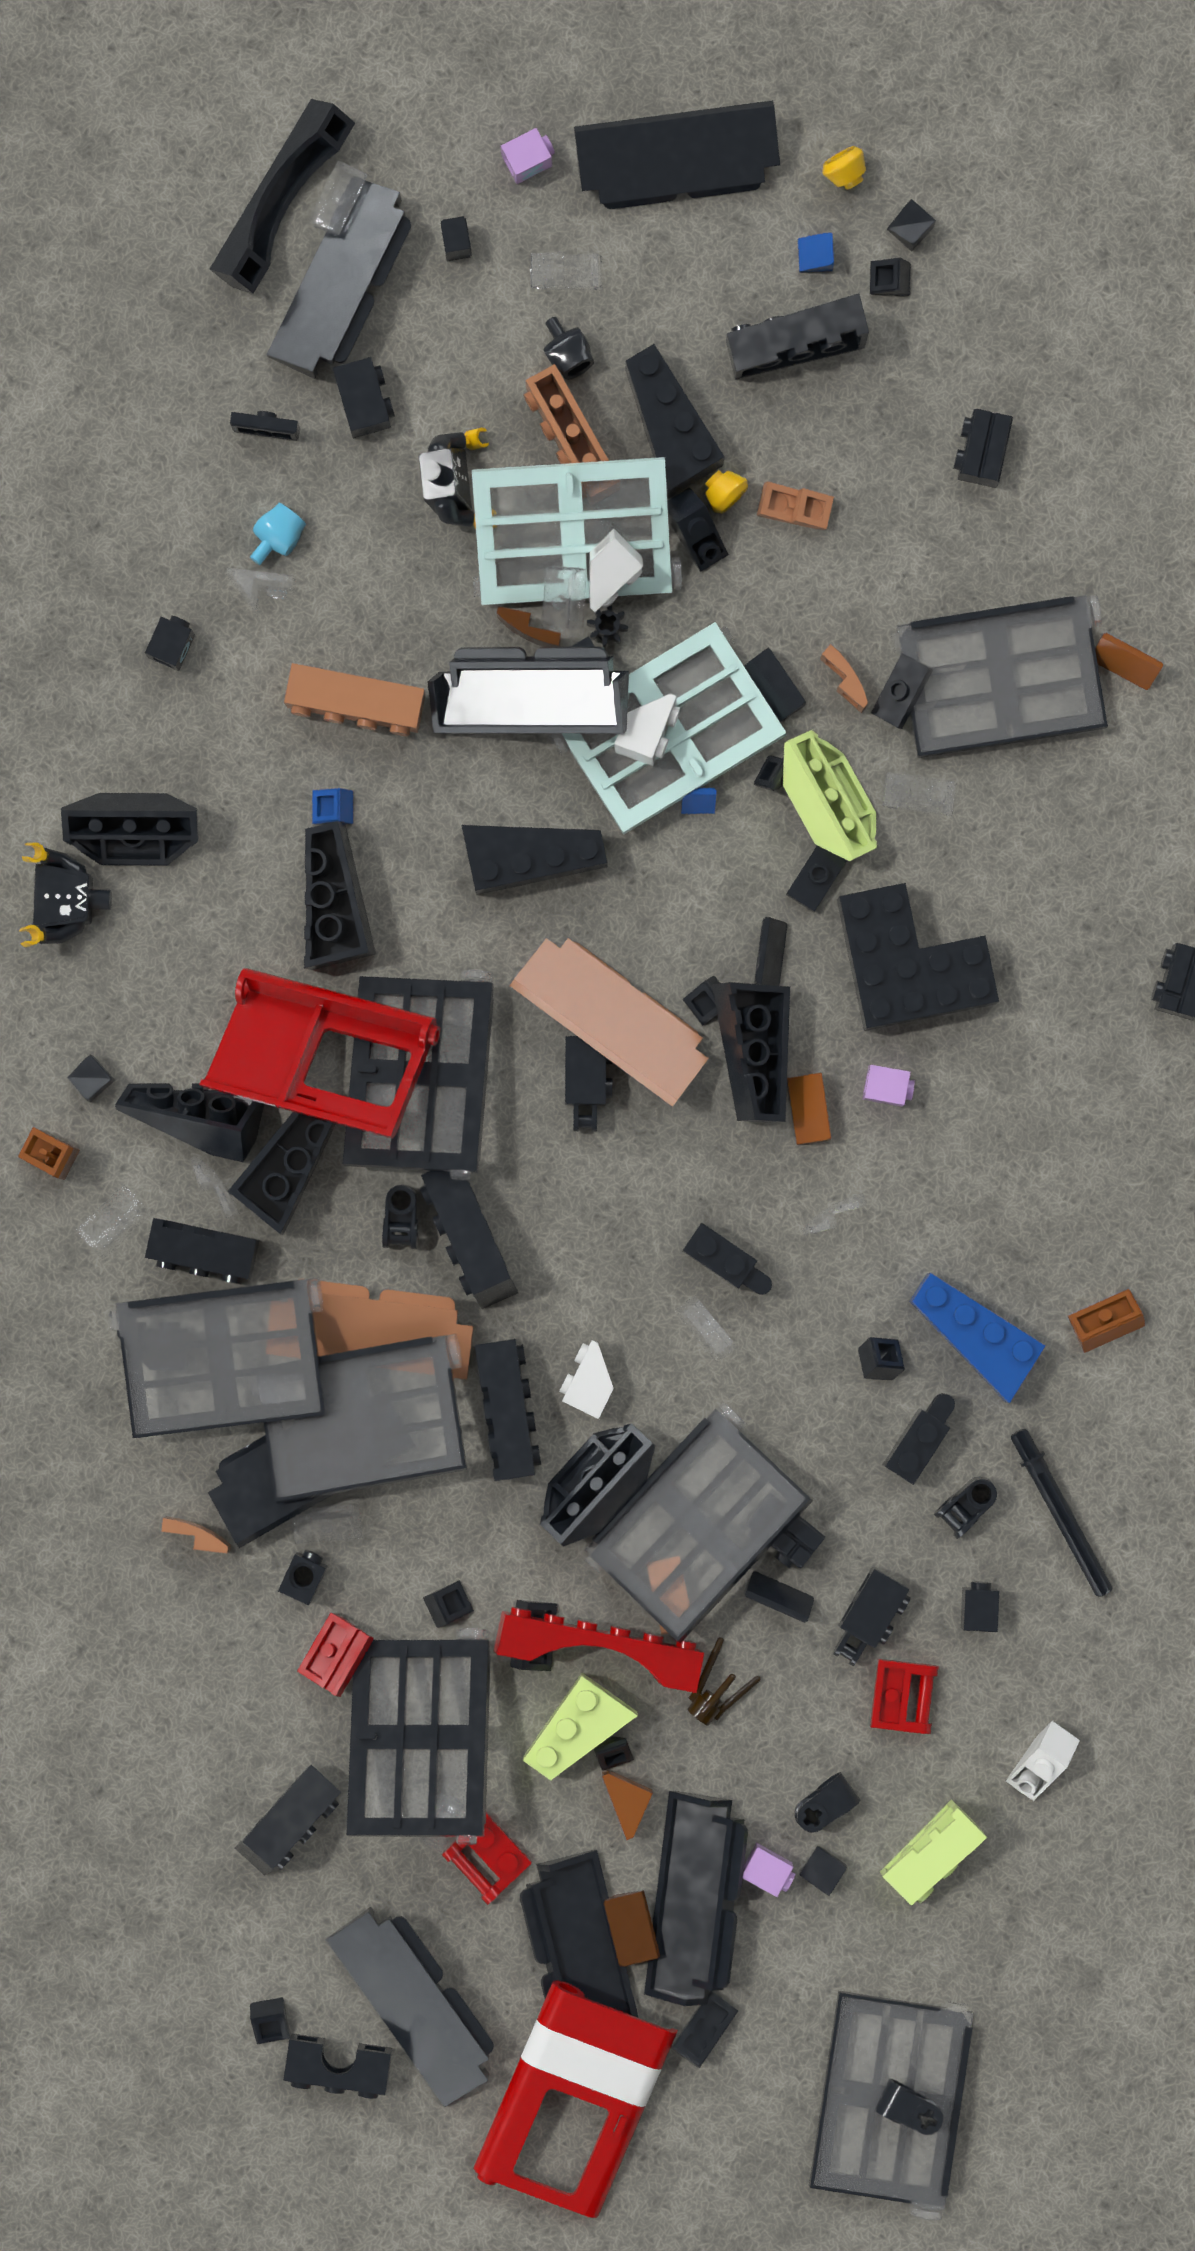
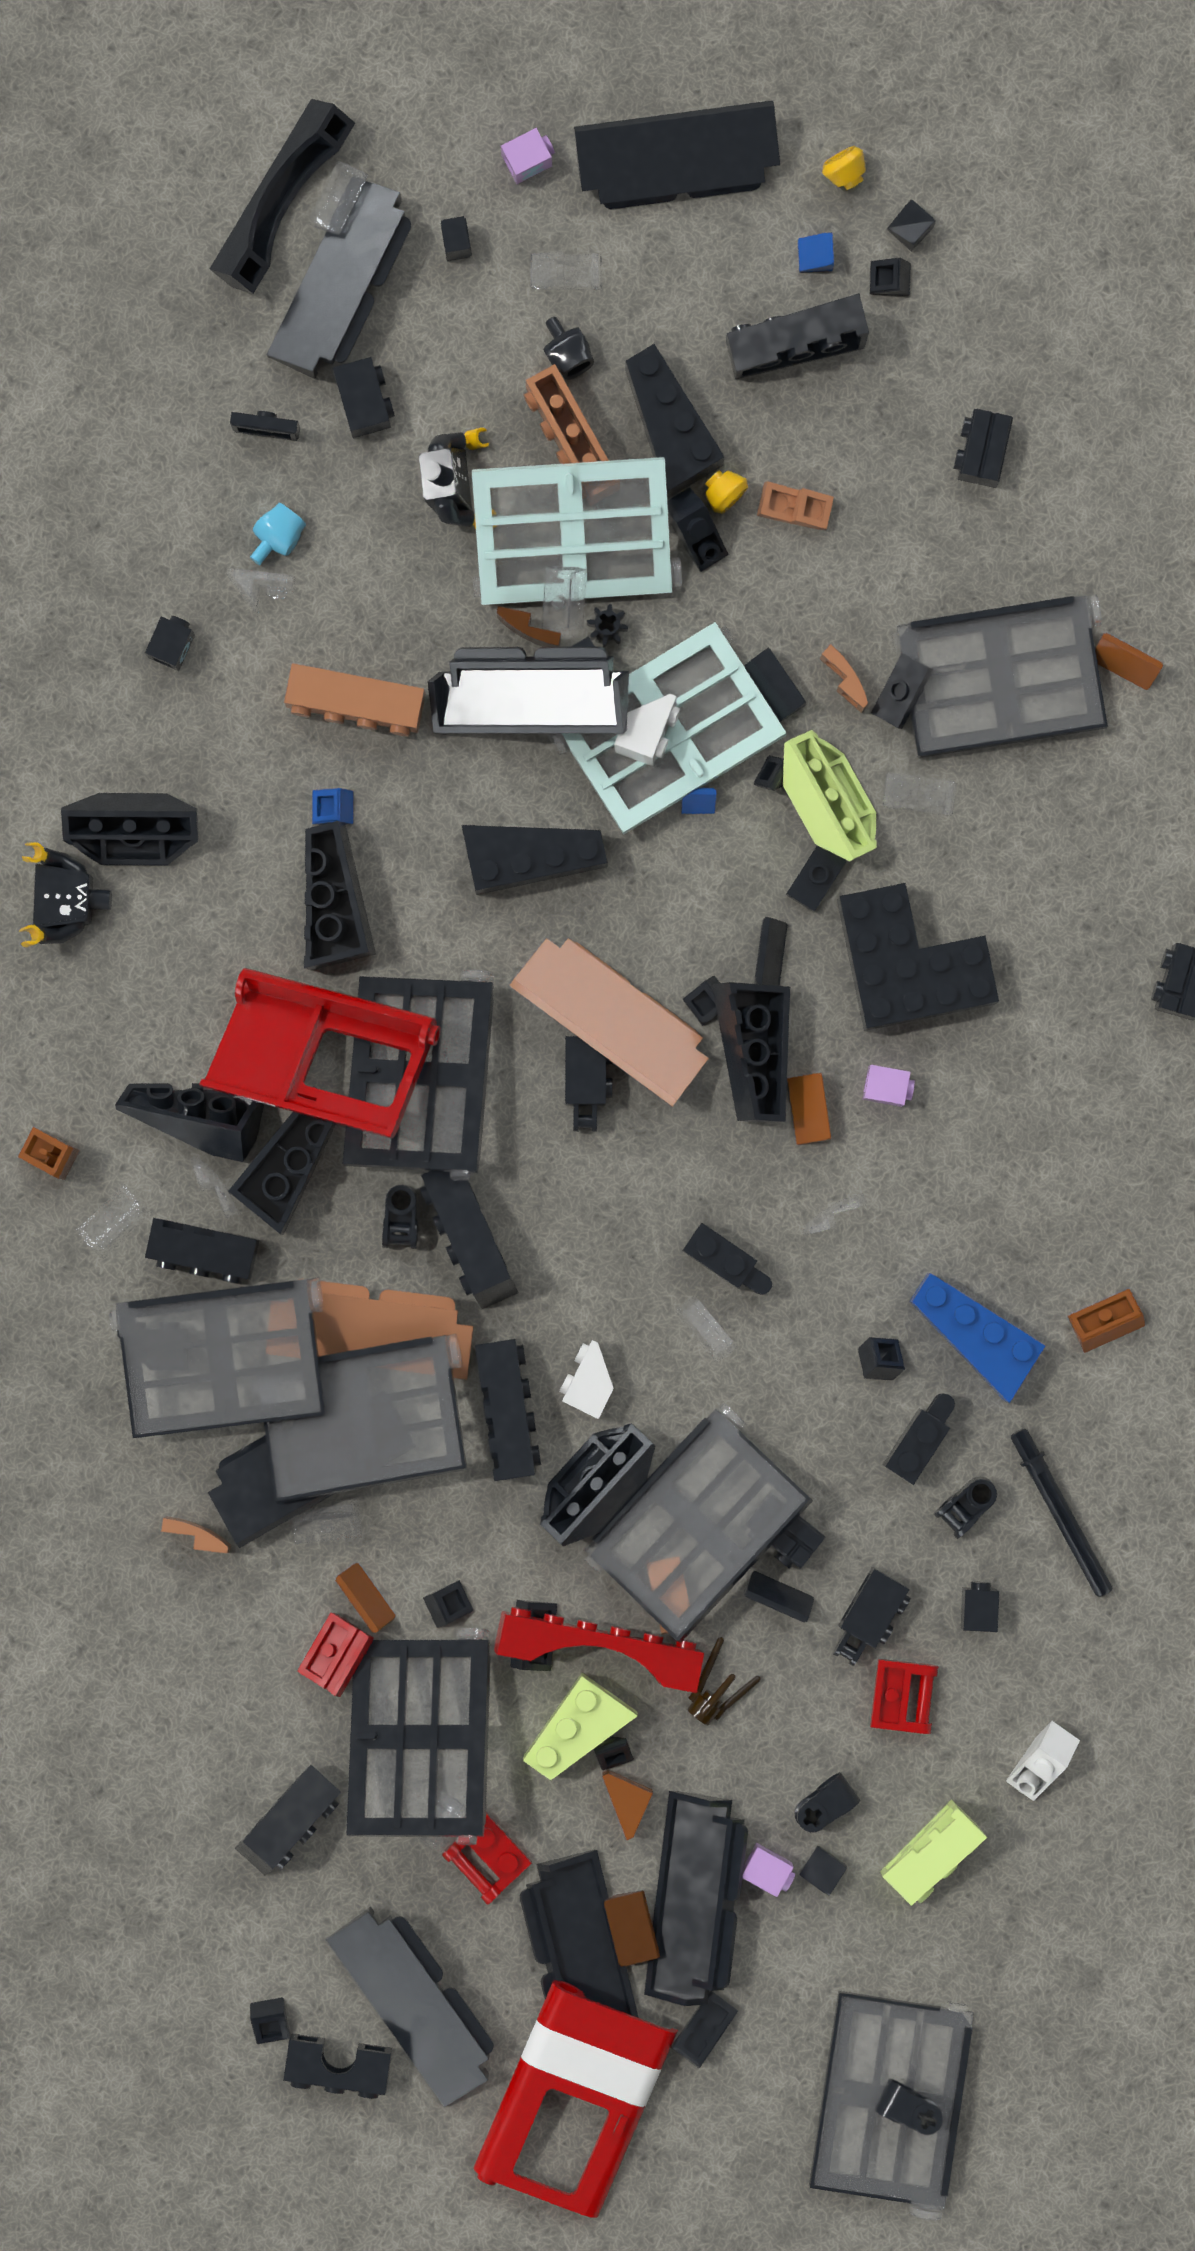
black slope [67,1054,115,1102] -> none
black brick [278,1549,328,1605] -> none
white slope [589,529,643,612] -> none
none -> dark orange slope [335,1563,395,1633]

